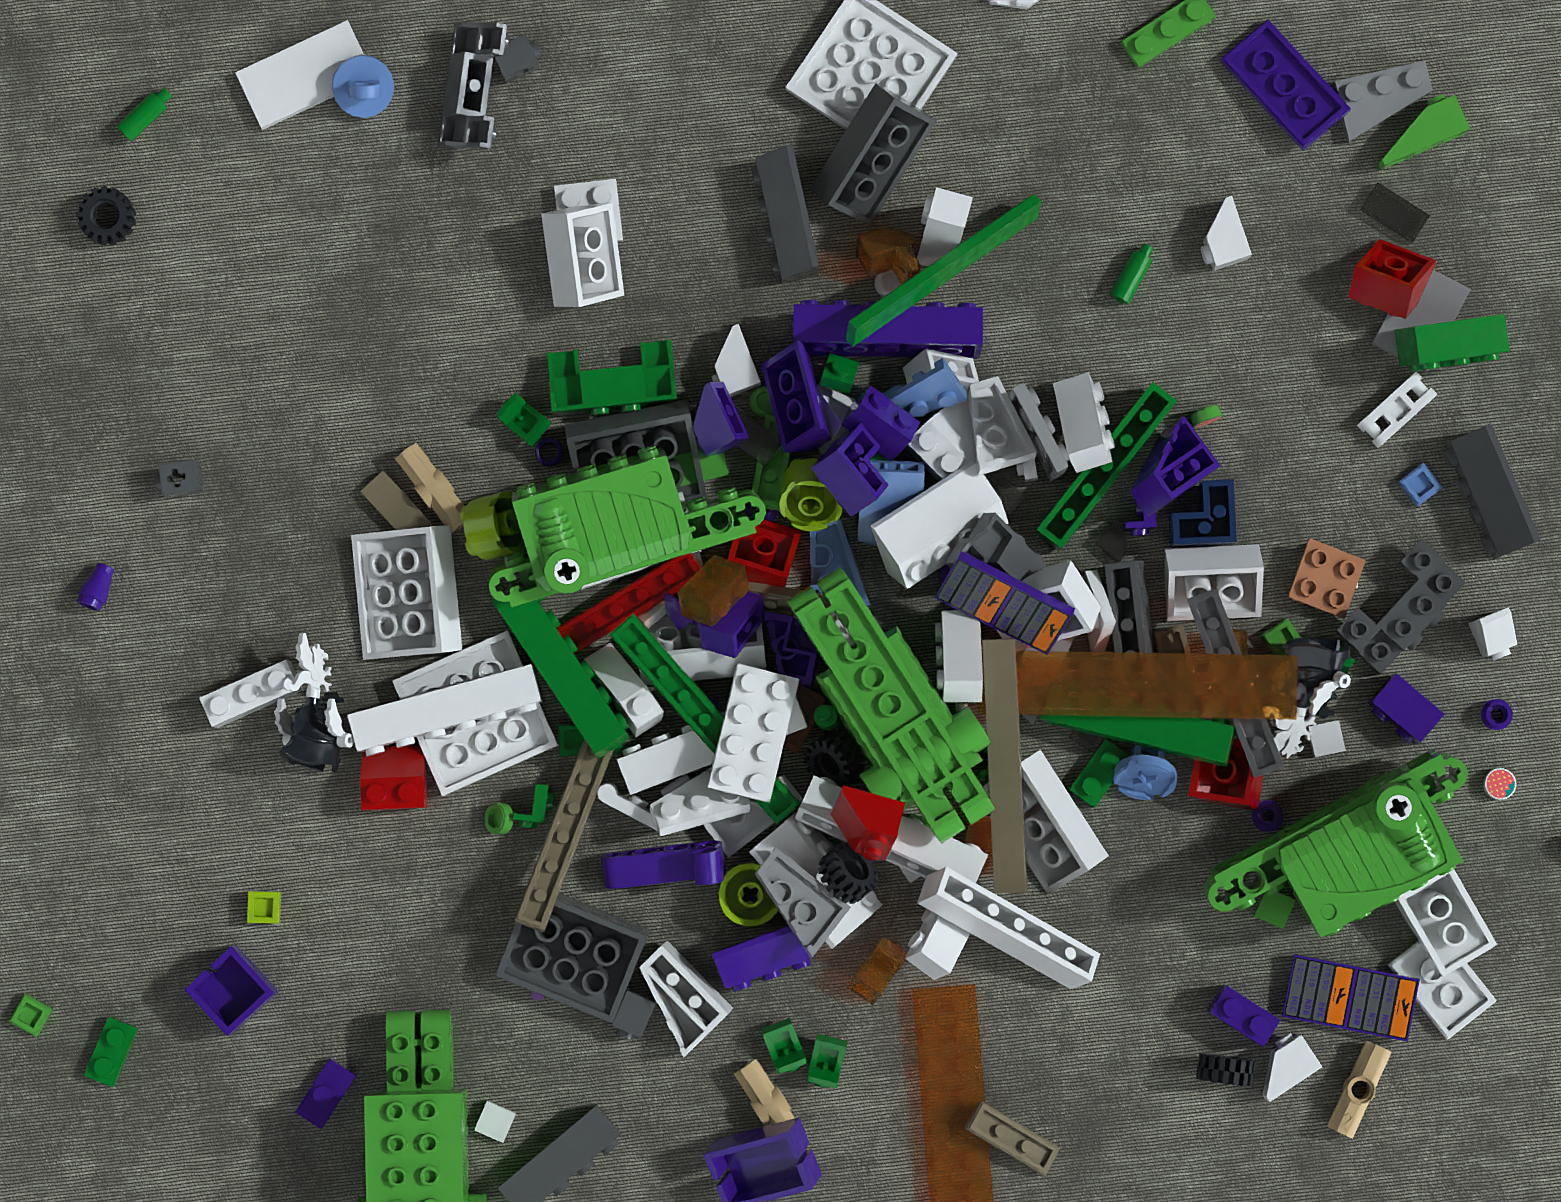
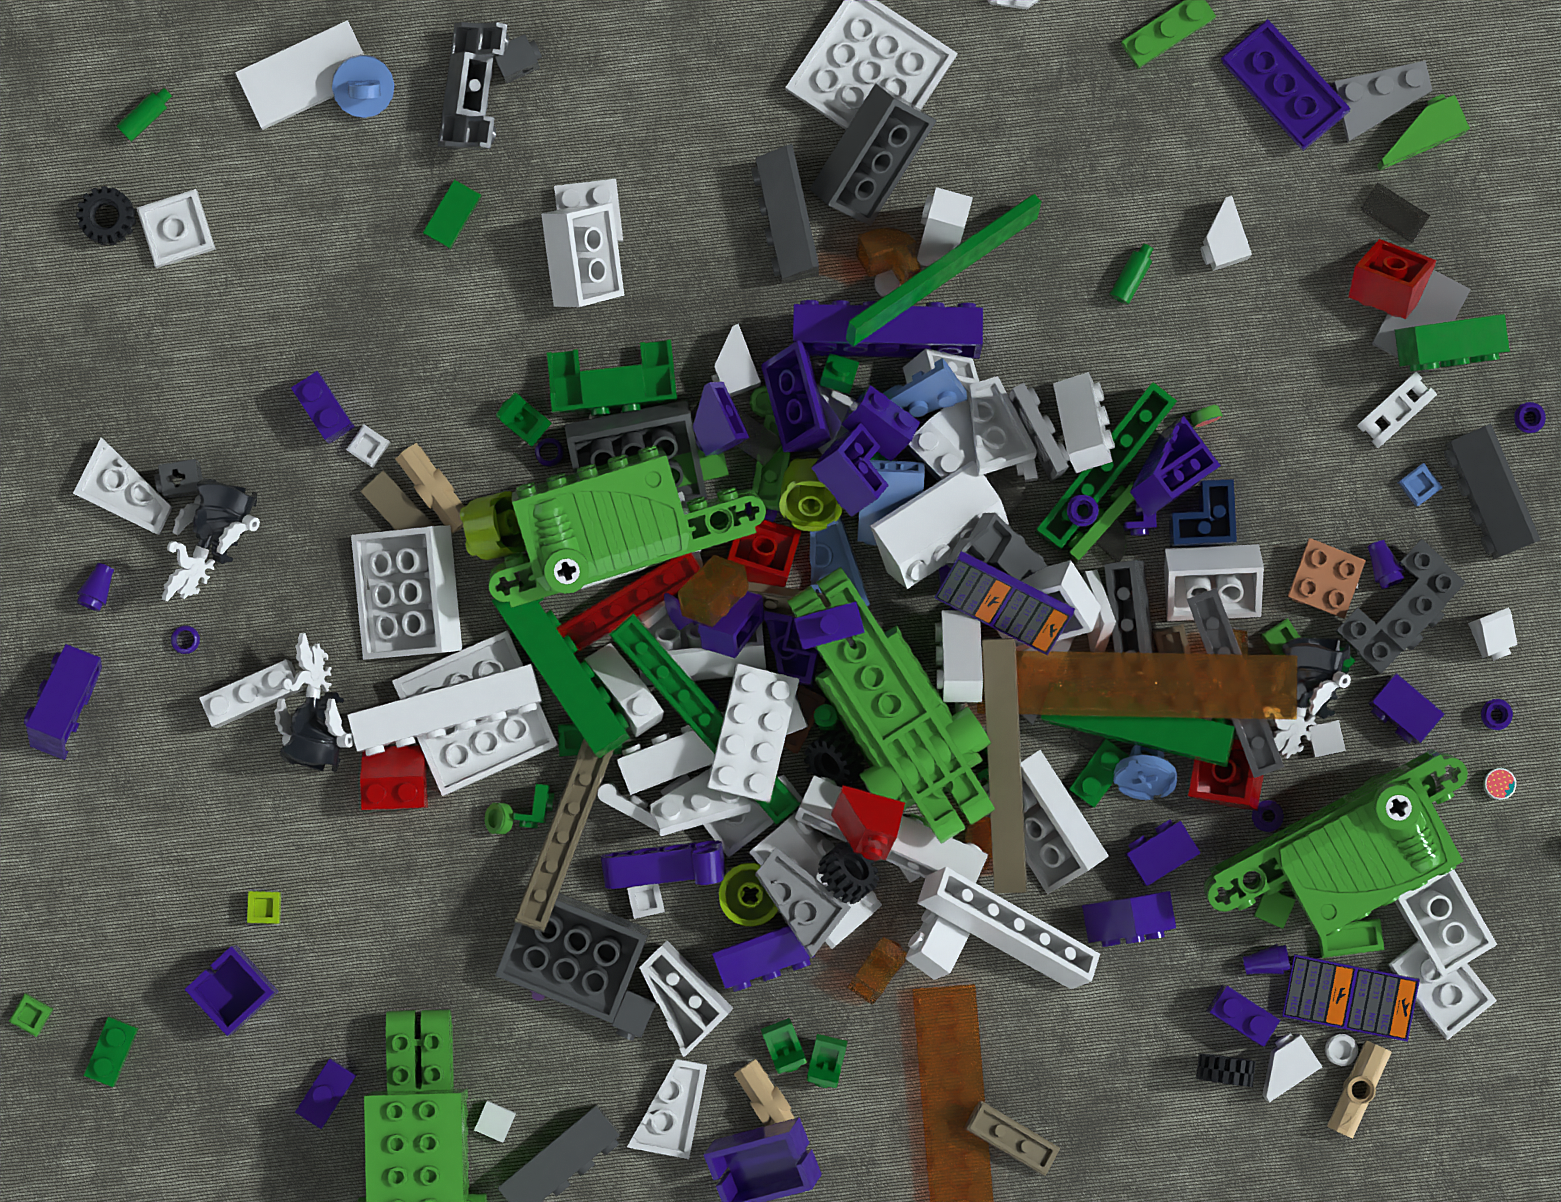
none -> dark purple wedge [24,644,102,760]
none -> white wing [73,438,173,535]
none -> white tile [137,189,216,268]
none -> helmet [162,478,260,602]
none -> dark purple piece [171,625,200,654]
none -> dark purple brick [291,371,355,444]
none -> white tile [346,424,390,468]
none -> green tile [423,179,482,250]
none -> white plate [627,884,665,919]
none -> white wing [627,1059,707,1159]
none -> dark purple tile [794,602,865,650]
none -> dark purple plate [1067,495,1099,527]
none -> bright green plate [1068,483,1134,563]
none -> dark purple brick [1082,891,1176,947]
none -> dark purple brick [1124,819,1200,886]
none -> dark purple cone [1243,943,1291,975]
none -> bright green tile [1317,918,1385,958]
none -> white tile [1325,1034,1358,1066]
none -> dark purple cone [1367,540,1405,589]
none -> dark purple plate [1514,402,1546,434]

